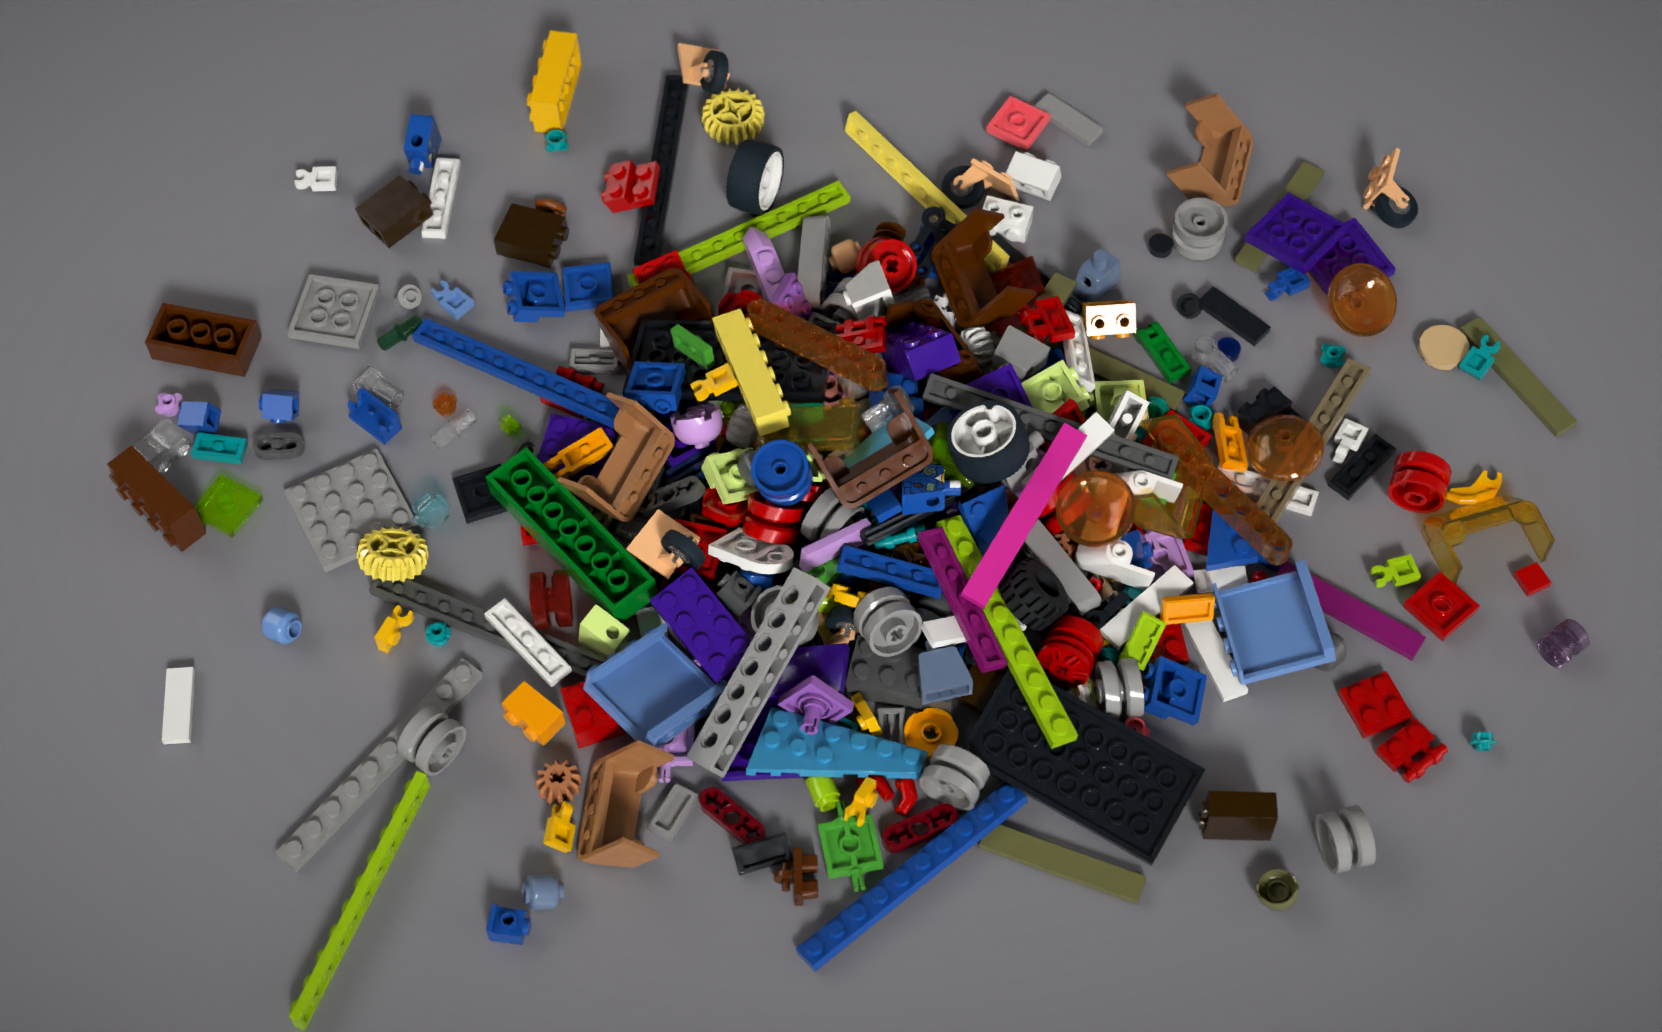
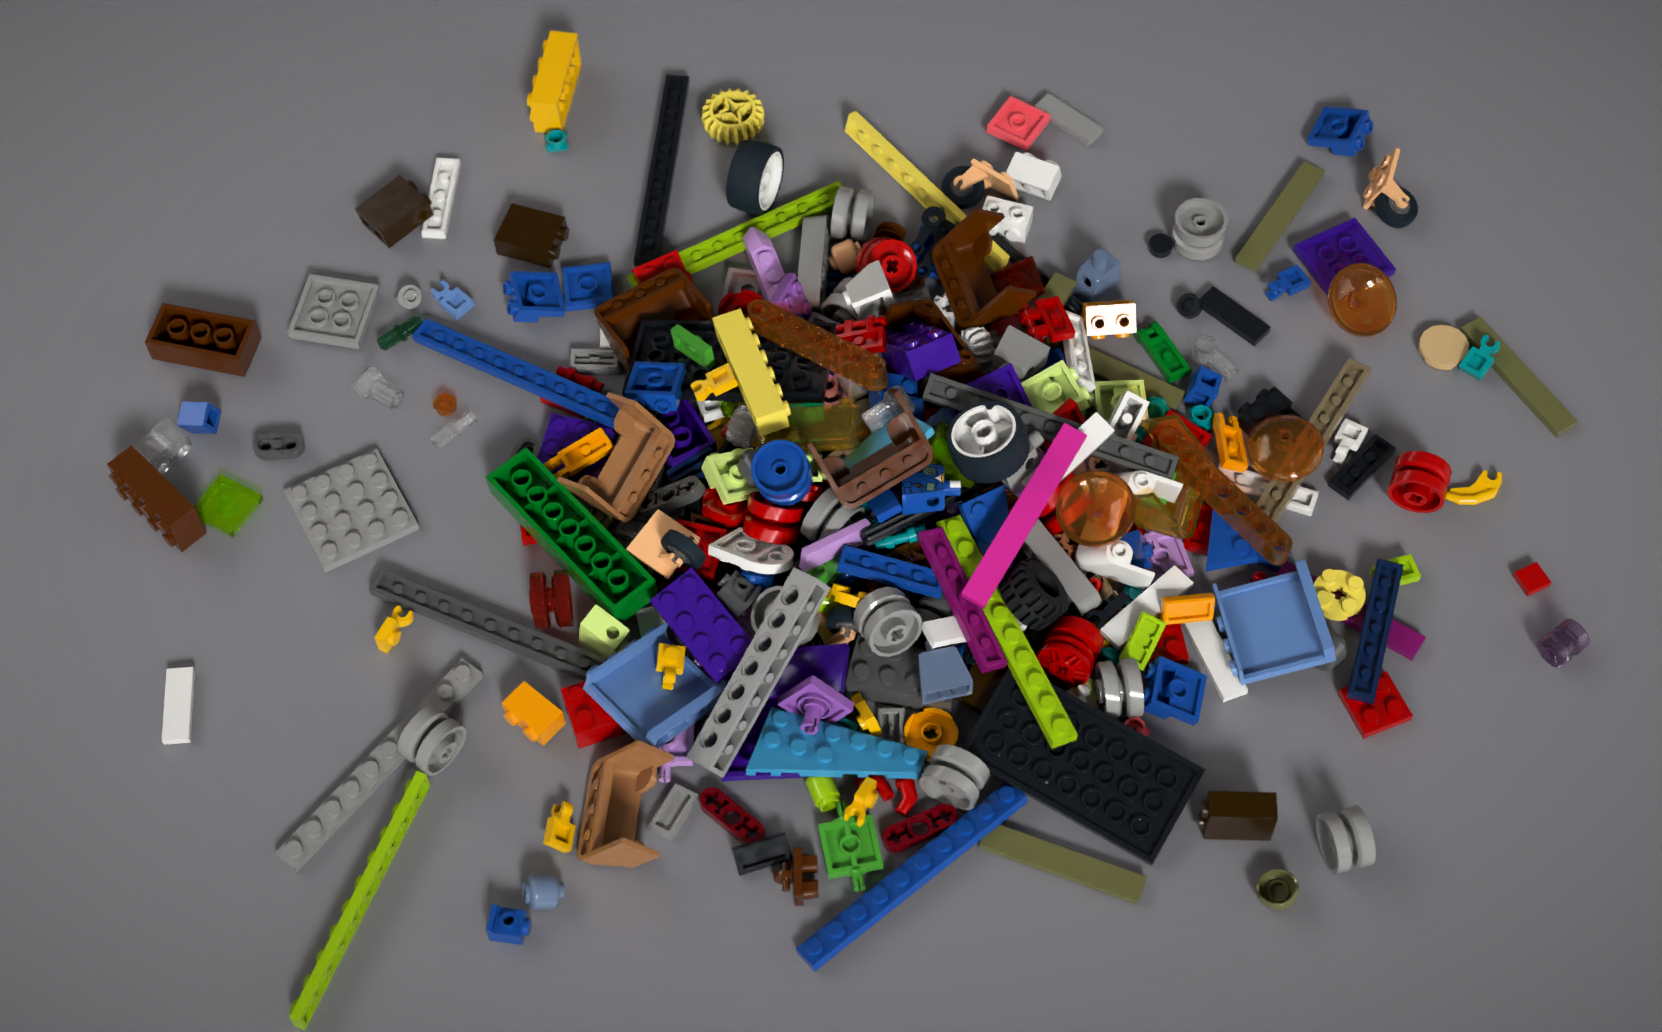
lavender plate [155,393,183,417] -> none
teal plate [191,432,248,465] -> none
brick [259,389,299,423] -> none
medium blue head [262,607,302,644] -> none
white plate [294,166,338,191] -> none
blue hinge [348,387,402,445] -> none
light yellow gear [357,527,428,583] -> none
blue torso [404,114,442,175] -> none
clear light blue head [412,491,450,530] -> none
teal plate [425,621,451,647] -> none
black tile [452,464,507,524] -> none
white tile [484,598,572,687] -> none
clear neon green plate [499,413,522,436] -> none
dark orange arm [535,199,567,218] -> none
nougat gear [535,758,582,806] -> none
red plate [601,160,660,213] -> none
lavender cylinder [670,404,723,449] -> none
plate [677,43,730,93] -> none
medium nougat windscreen [1167,93,1253,207] -> none
white tile [1193,566,1248,594] -> none
clear blue tile [1215,337,1241,363] -> none
dark purple plate [1245,192,1348,275] -> none
teal plate [1320,343,1346,368] -> none
red plate [1375,718,1448,783] -> none
red plate [1403,571,1480,642] -> none
clear yellow windscreen [1421,495,1555,584] -> none
teal plate [1469,732,1497,752] -> none
none -> yellow plate [656,643,686,690]
none -> light grey wheel [831,186,875,244]
none -> blue plate [1307,106,1373,157]
none -> light yellow plate [1314,569,1366,621]
none -> dark blue tile [1346,558,1404,705]

